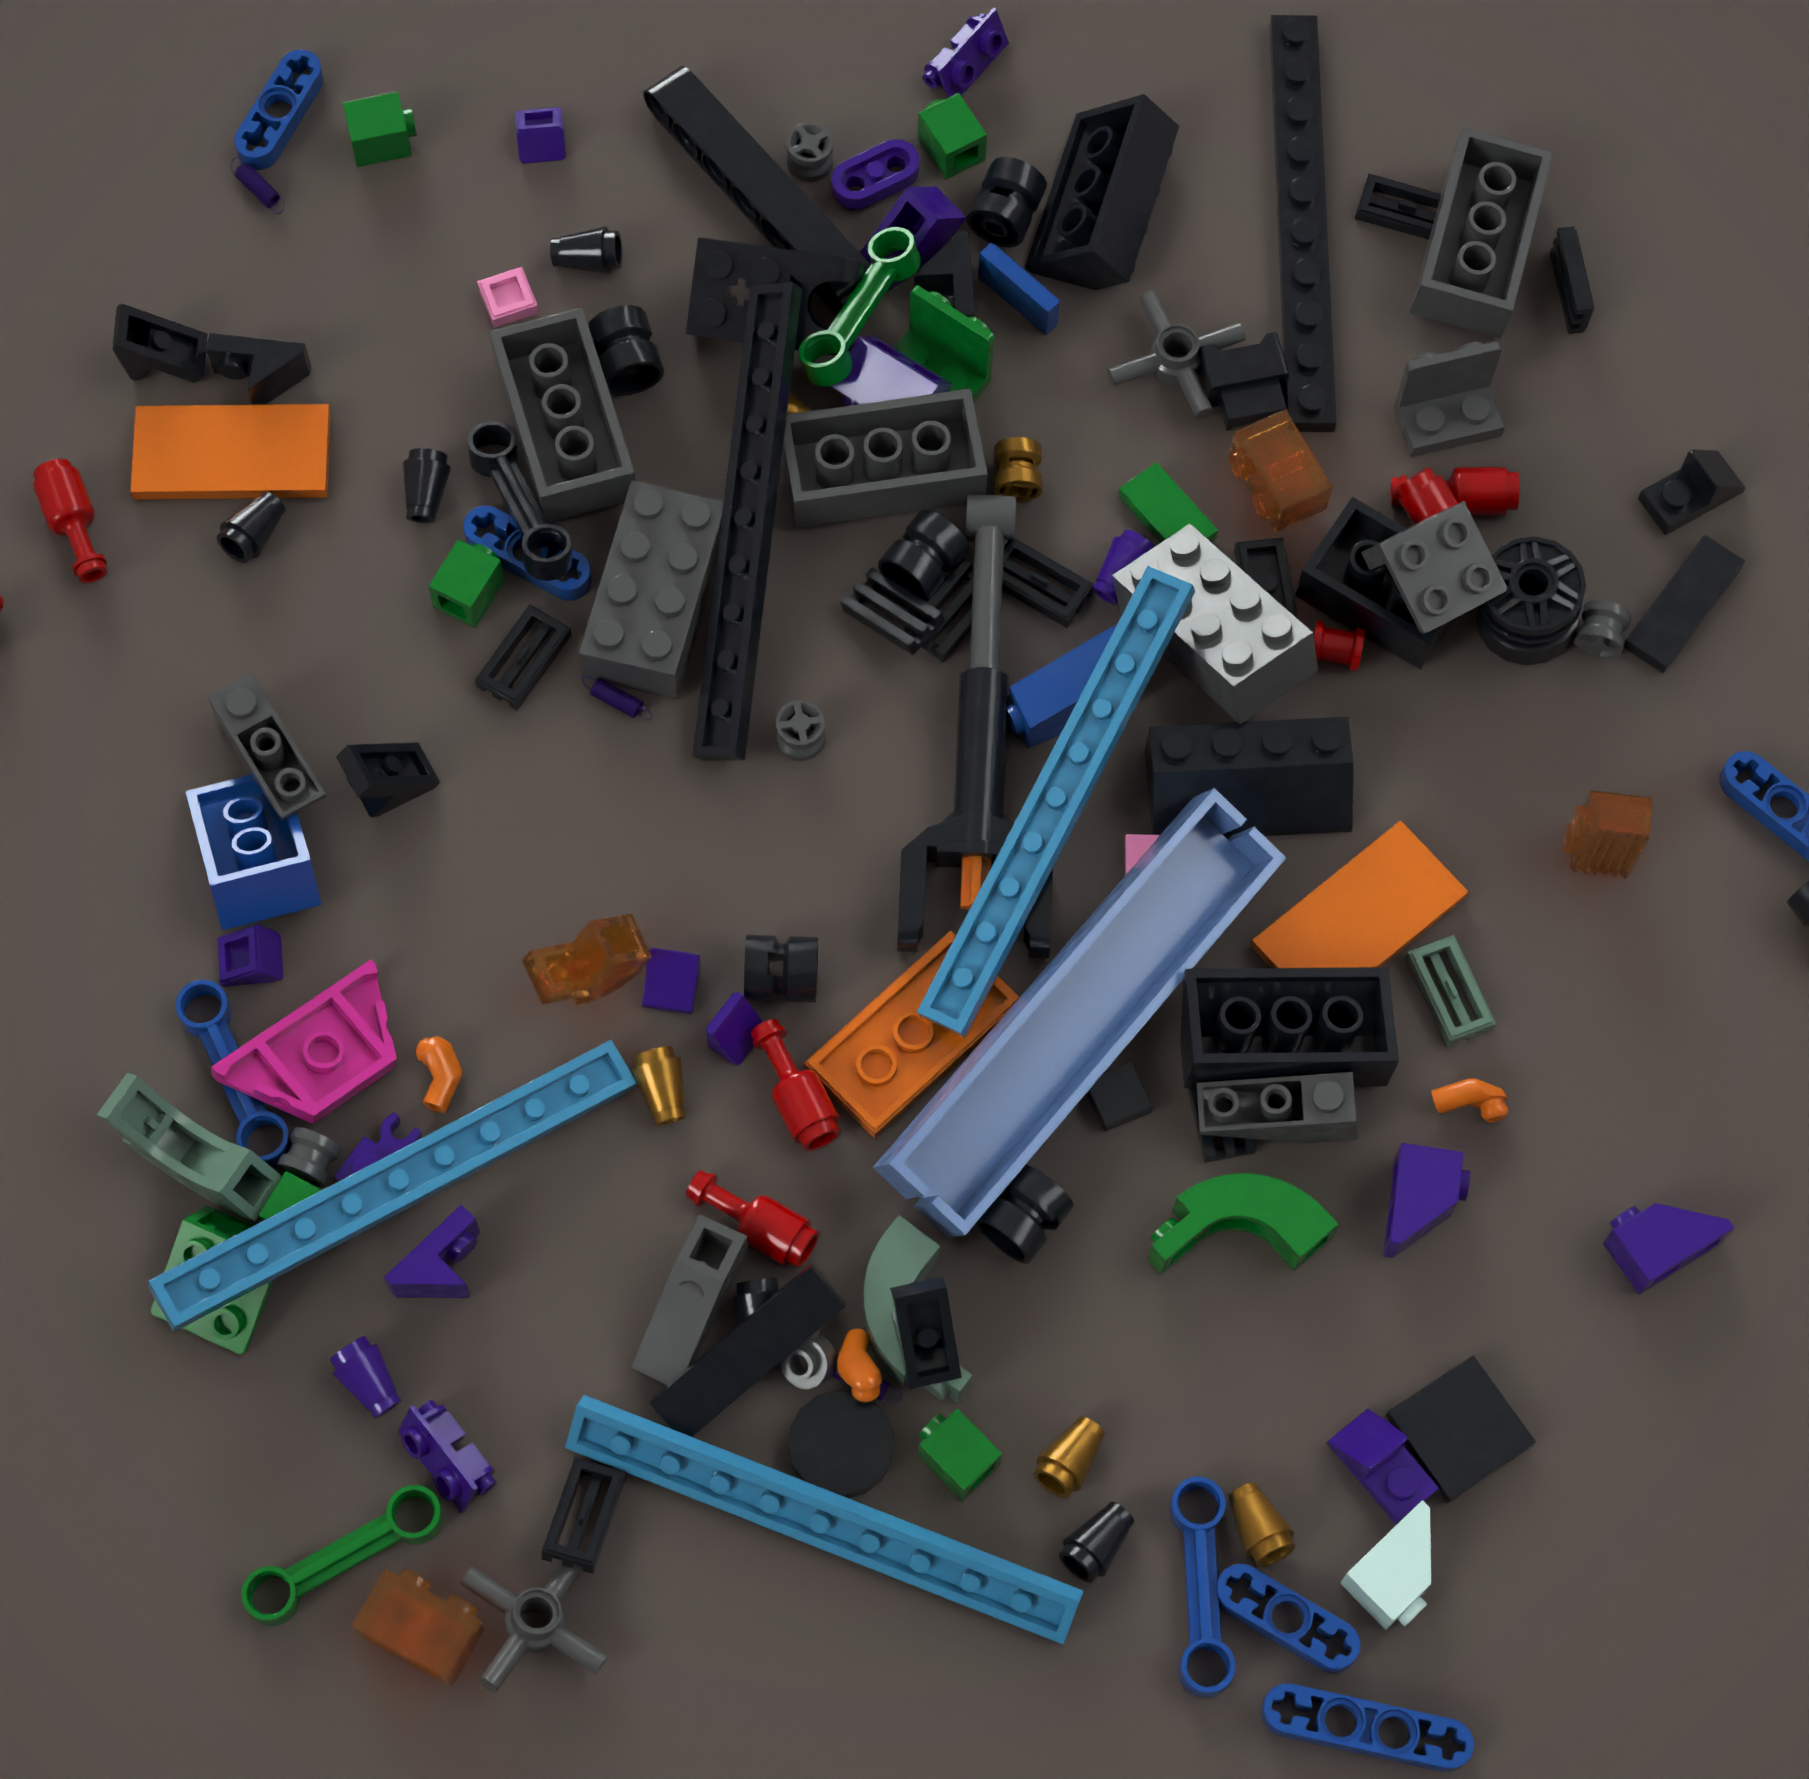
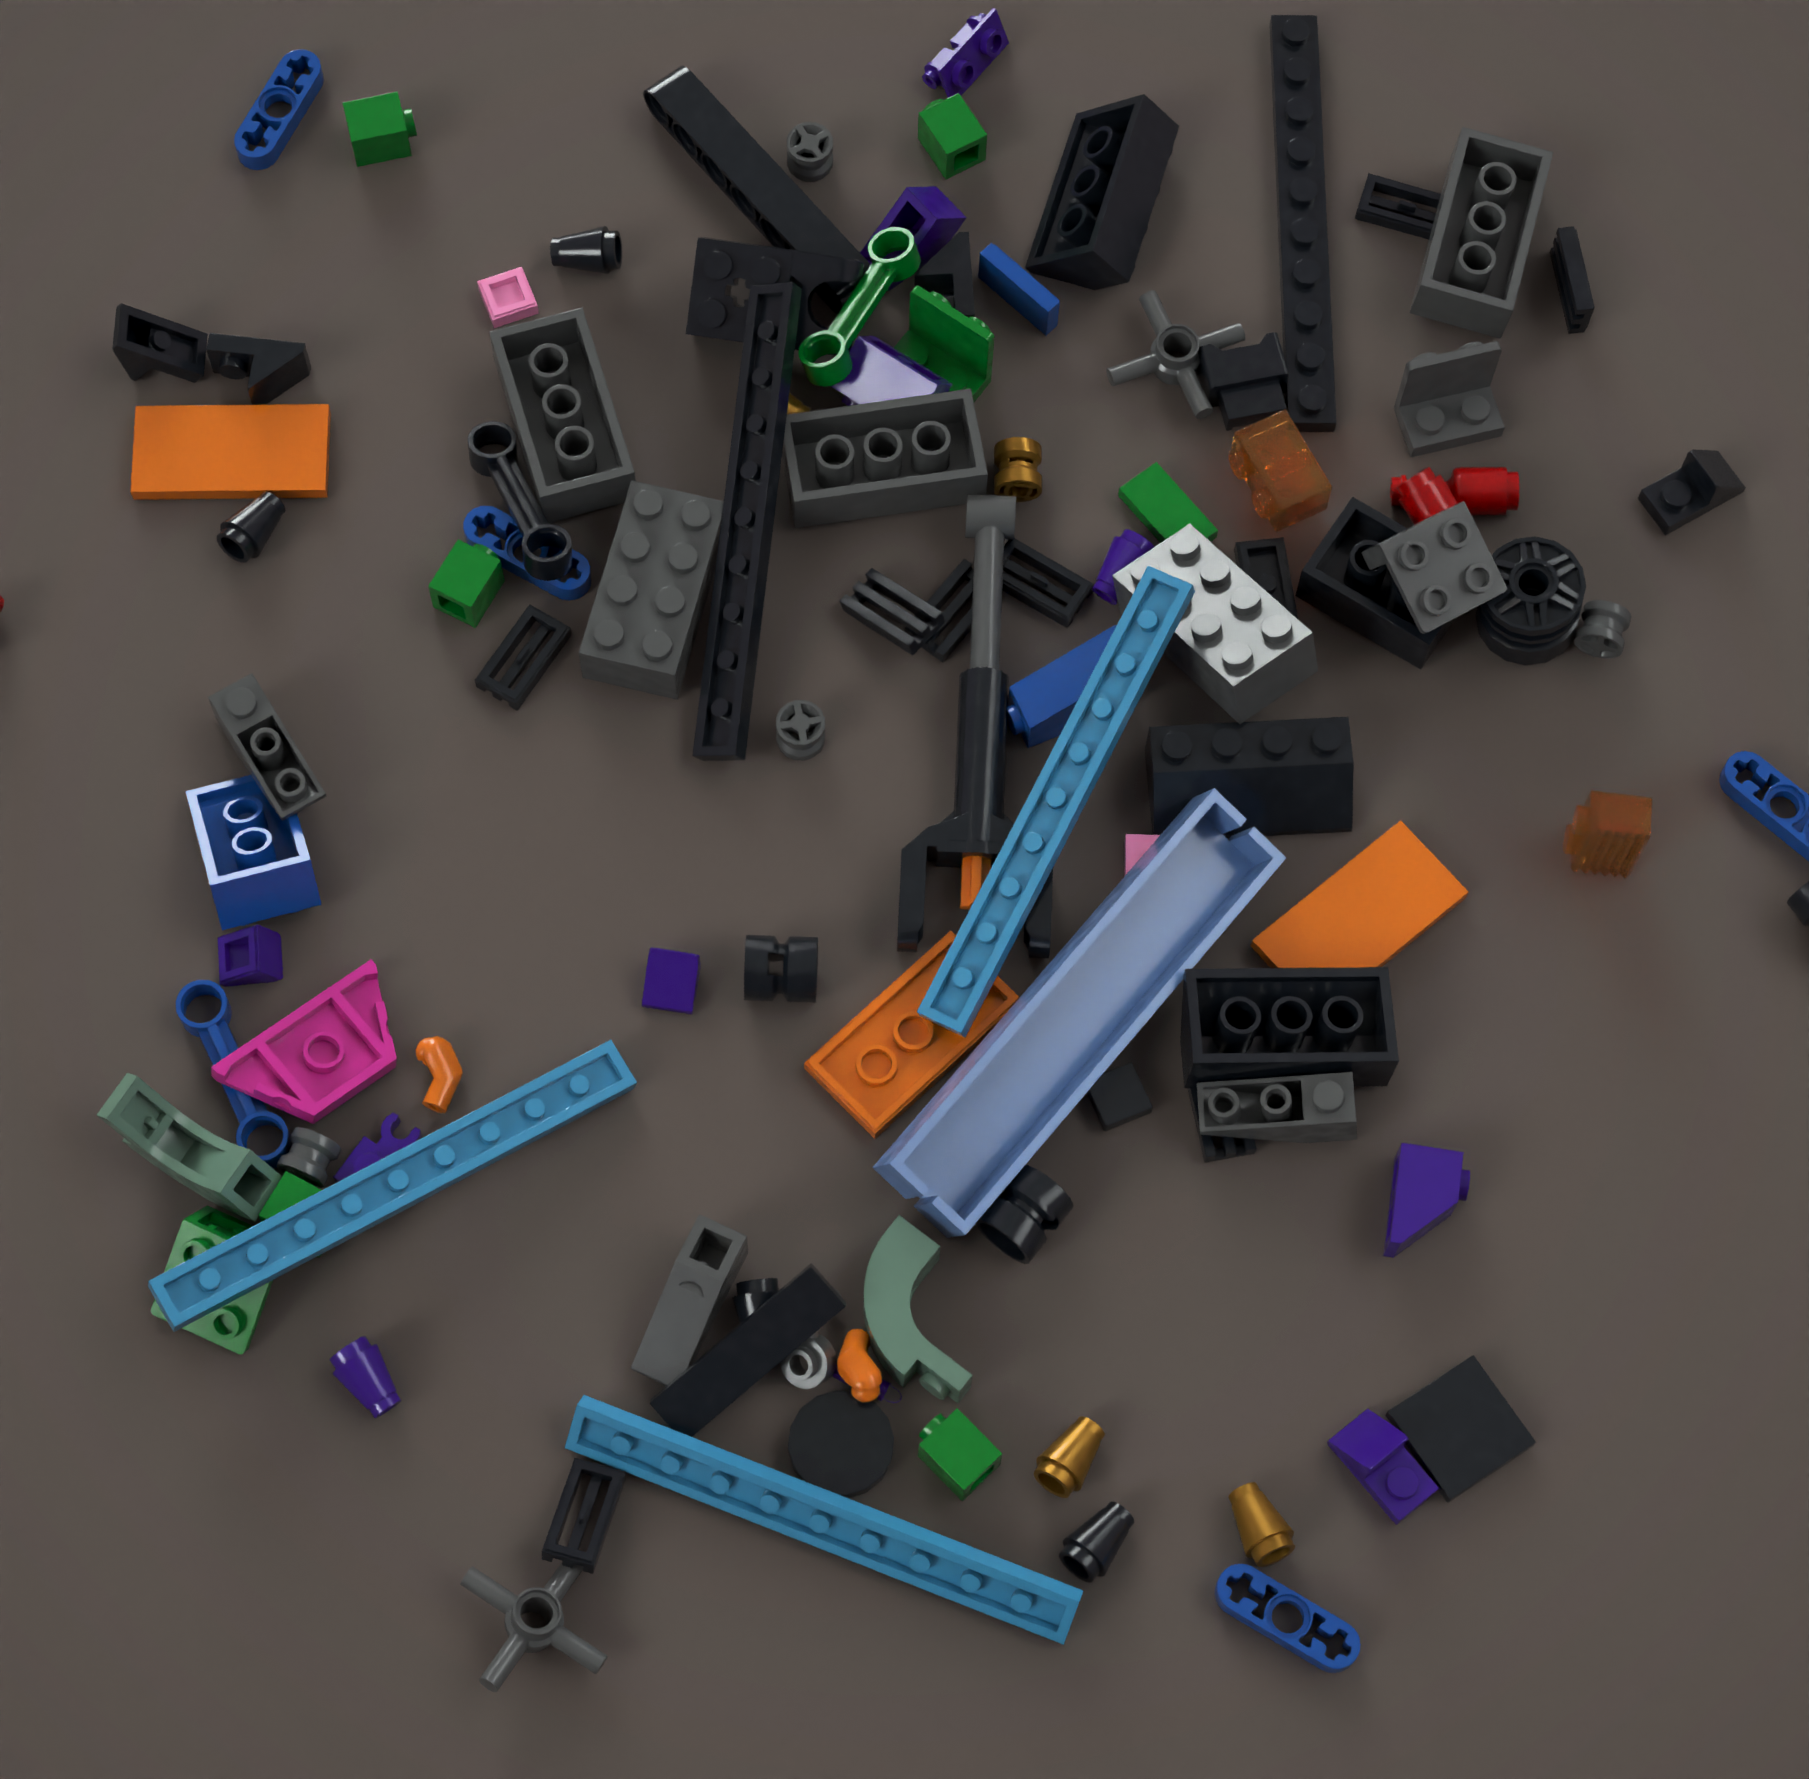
red piece [33,458,108,583] -> none
dark purple piece [231,157,284,214] -> none
green piece [241,1485,444,1626] -> none
black slope [336,742,441,817] -> none
clear orange brick [351,1568,485,1688] -> none
dark purple slope [384,1204,480,1298] -> none
dark purple hinge [398,1400,497,1513] -> none
black cone [403,448,451,524] -> none
dark purple slope [515,107,566,163] -> none
clear orange brick [522,913,652,1006] -> none
dark purple piece [581,676,652,720] -> none
black wheel [588,305,664,396] -> none
pearl gold cone [631,1046,686,1126] -> none
red piece [686,1170,820,1268] -> none
dark purple slope [706,991,763,1066] -> none
red piece [750,1019,841,1151] -> none
dark purple plate [832,139,919,209] -> none
black wheel [878,509,969,602] -> none
black slope [890,1276,962,1389] -> none
black wheel [967,157,1047,248] -> none
green arch [1148,1173,1339,1274] -> none
blue piece [1169,1476,1236,1698] -> none
blue beam [1261,1684,1474,1772] -> none
red bush [1313,620,1365,672] -> none
light aqua slope [1340,1500,1431,1630] -> none
sand green tile [1406,935,1496,1047] -> none
orange arm [1431,1078,1509,1123] -> none
dark purple slope [1603,1203,1734,1295] -> none
black tile [1624,534,1745,674] -> none

